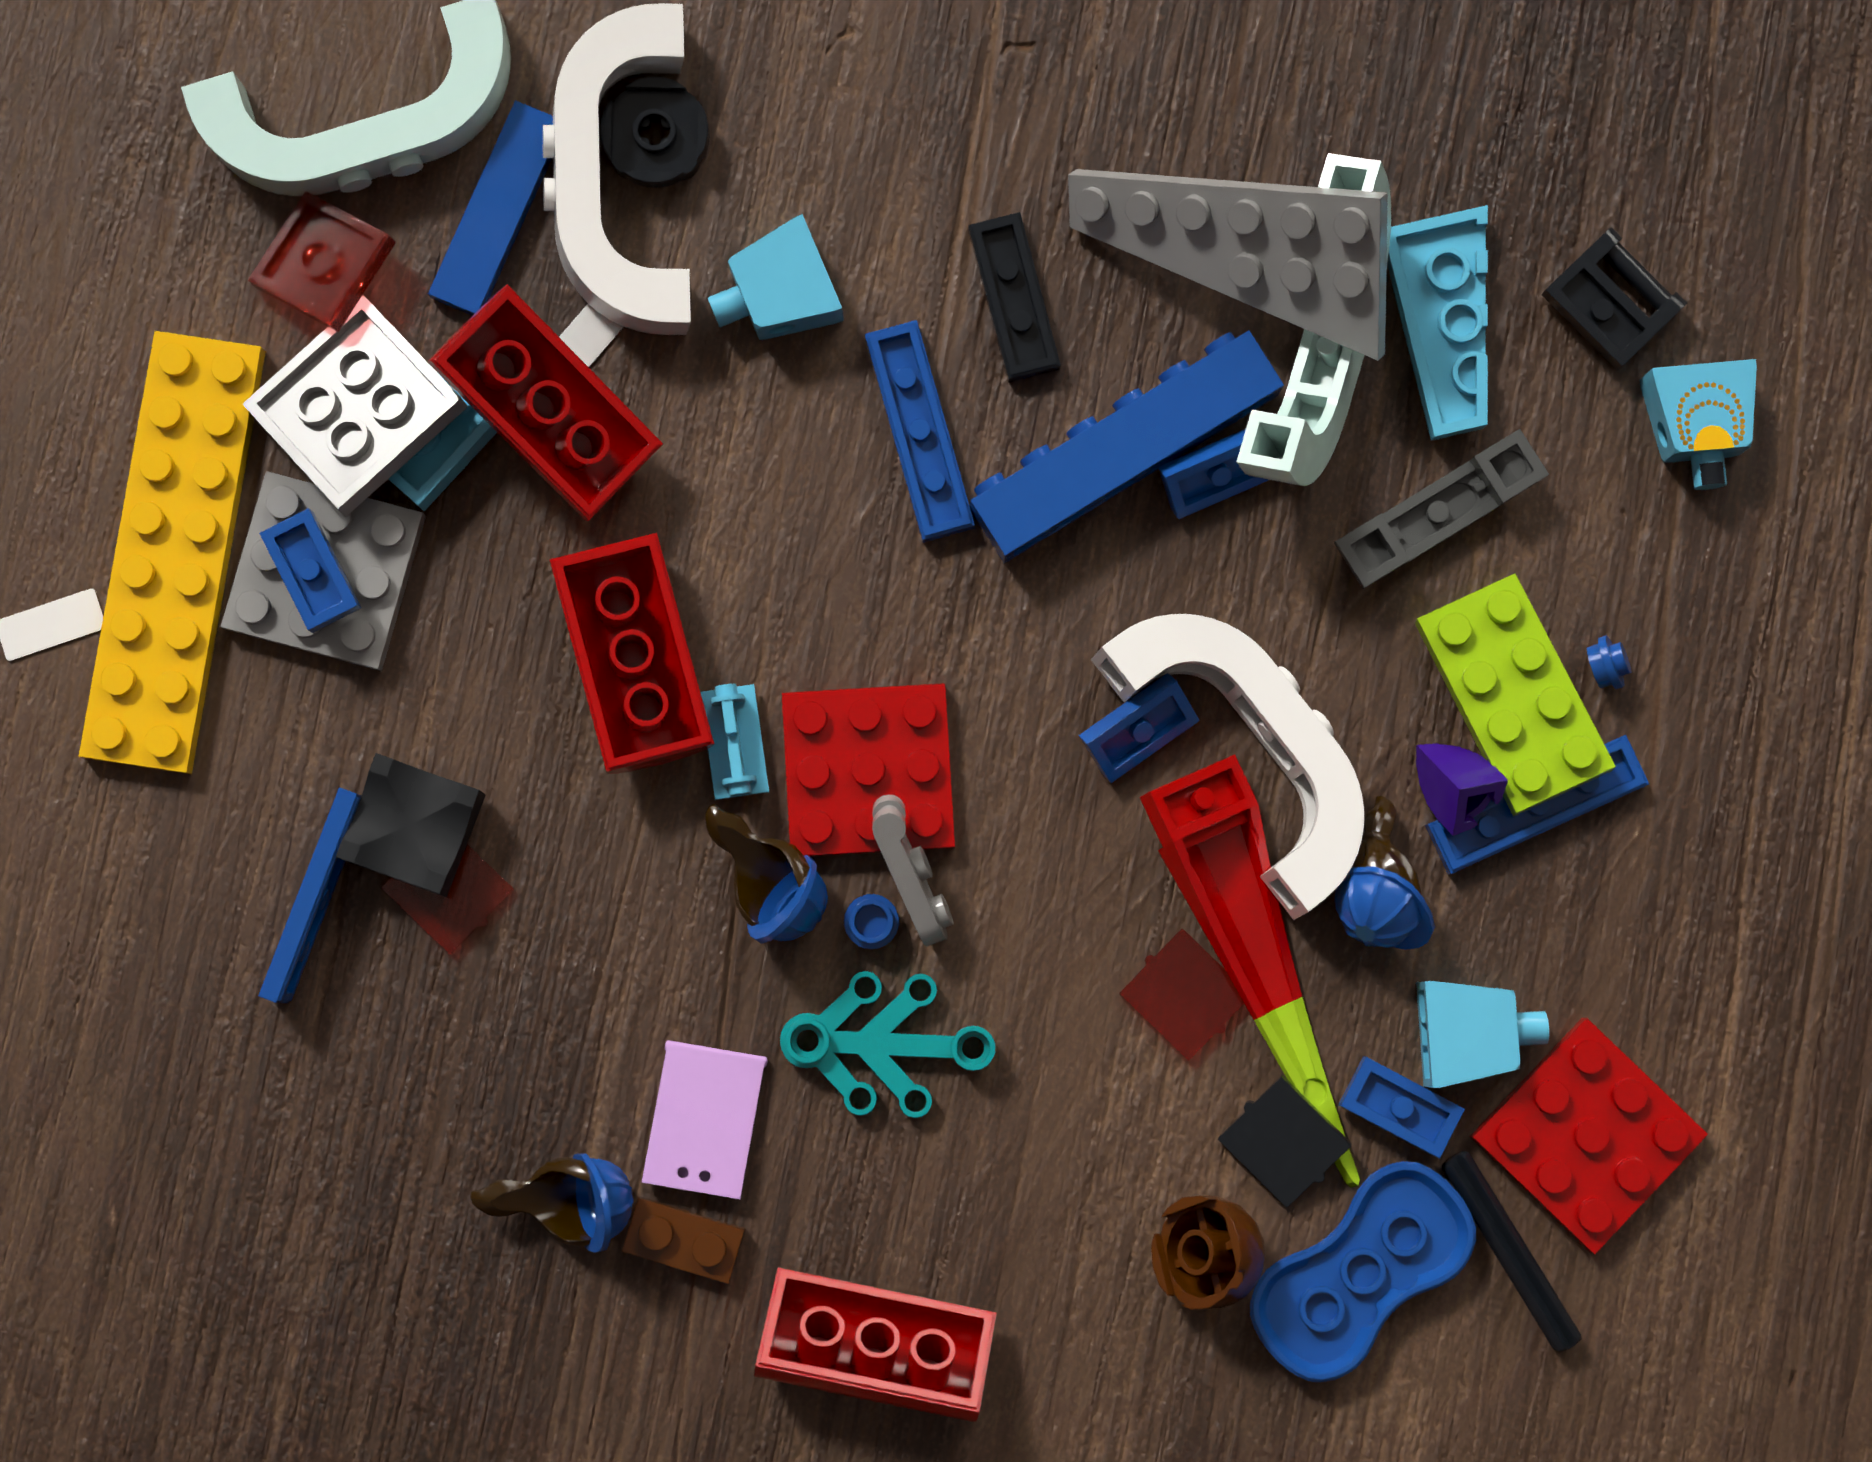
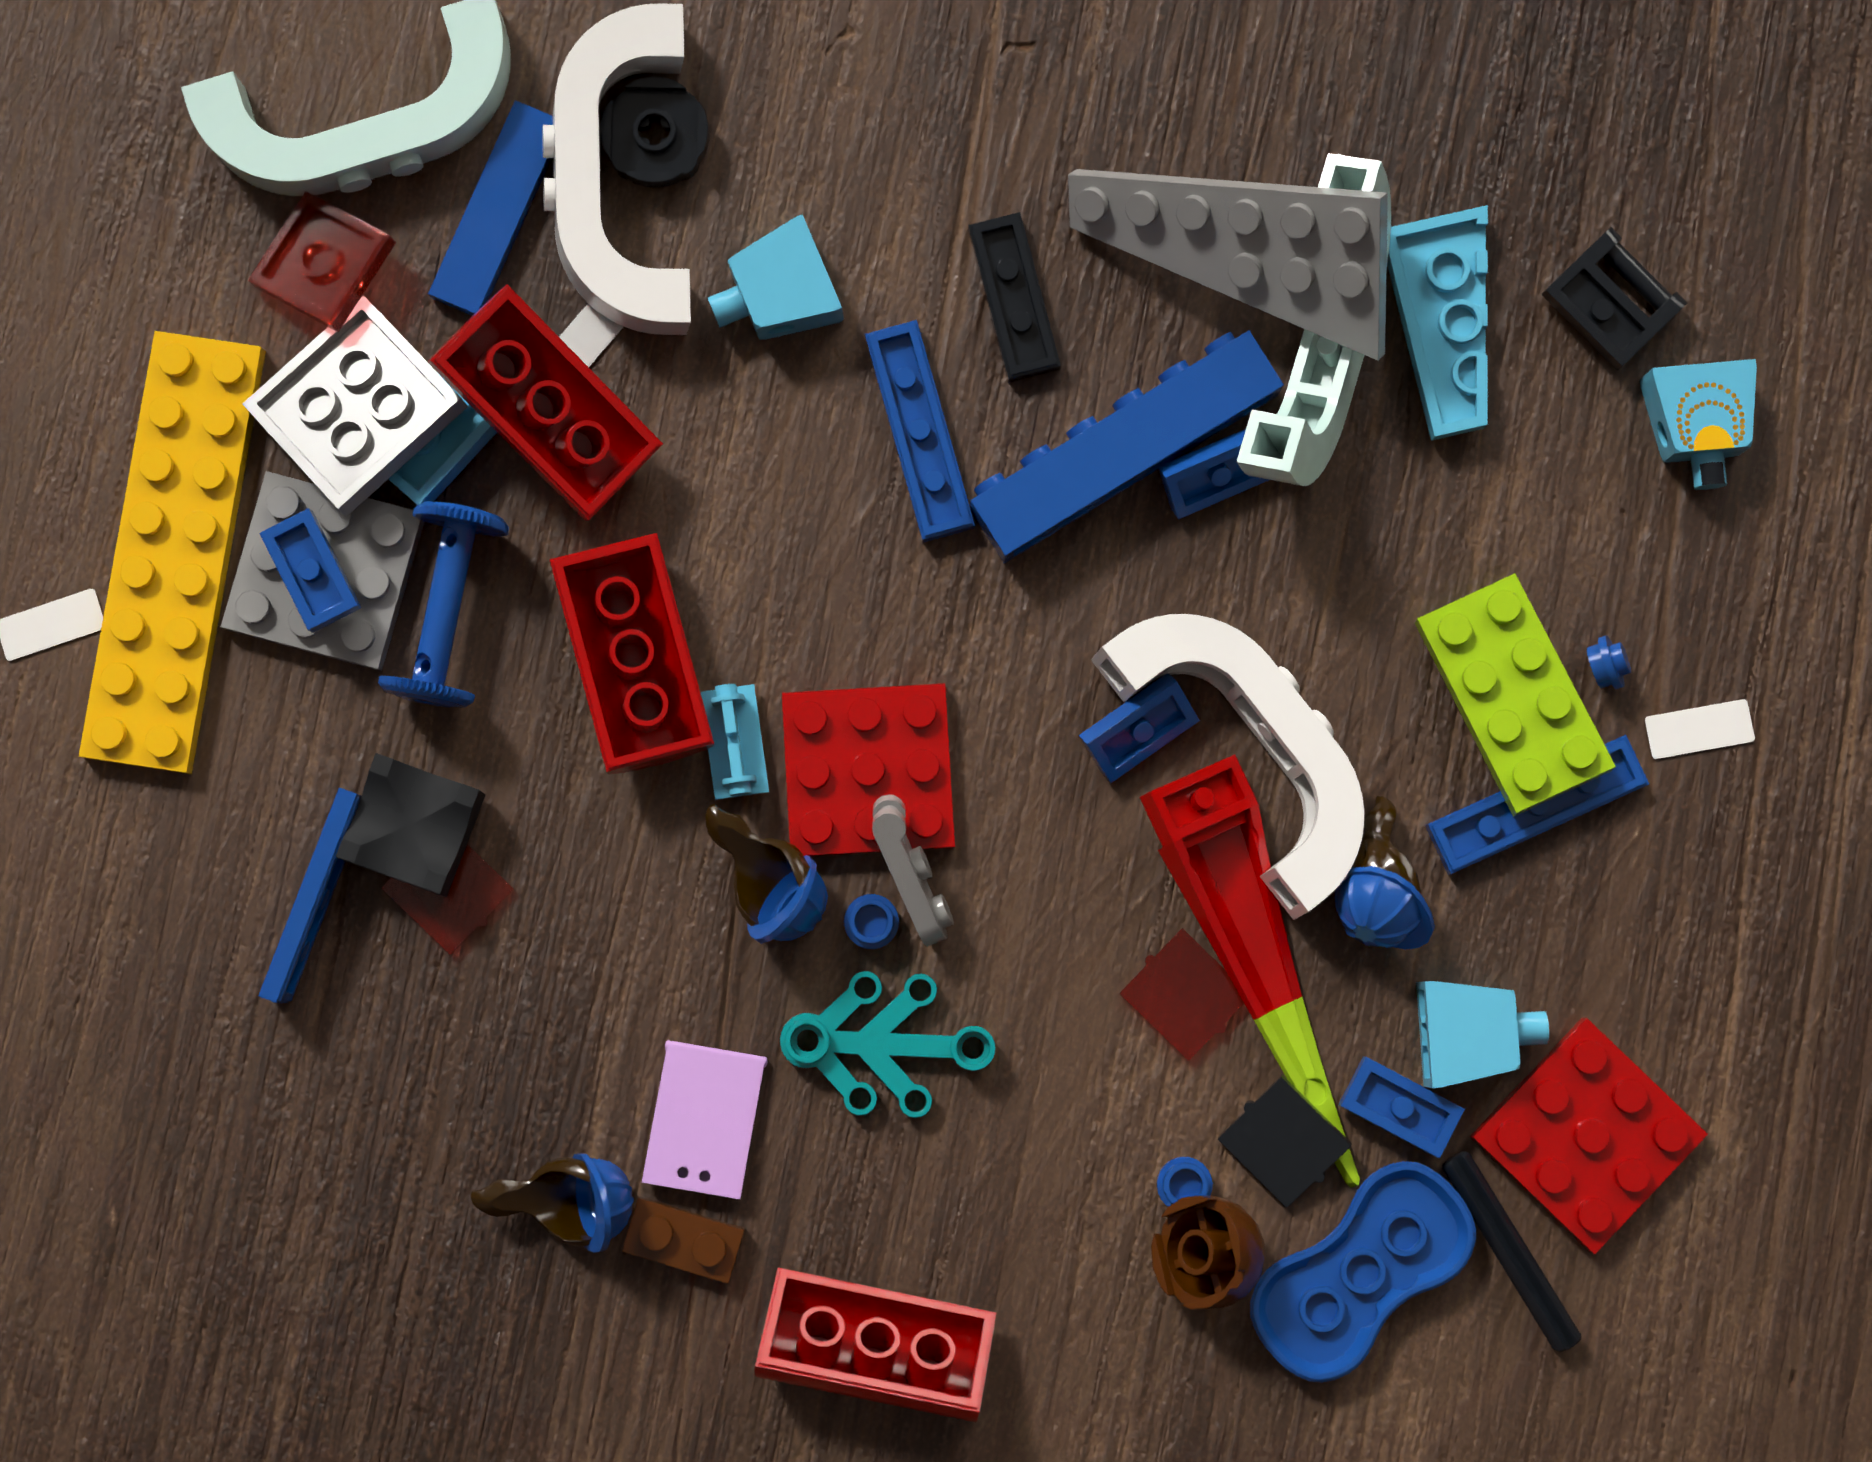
dark grey slope [1334,429,1549,589] -> none
dark purple brick [1416,743,1508,836] -> none
none -> blue hose [378,501,509,708]
none -> blue plate [1157,1157,1213,1207]
none -> white sticker [1645,699,1755,759]

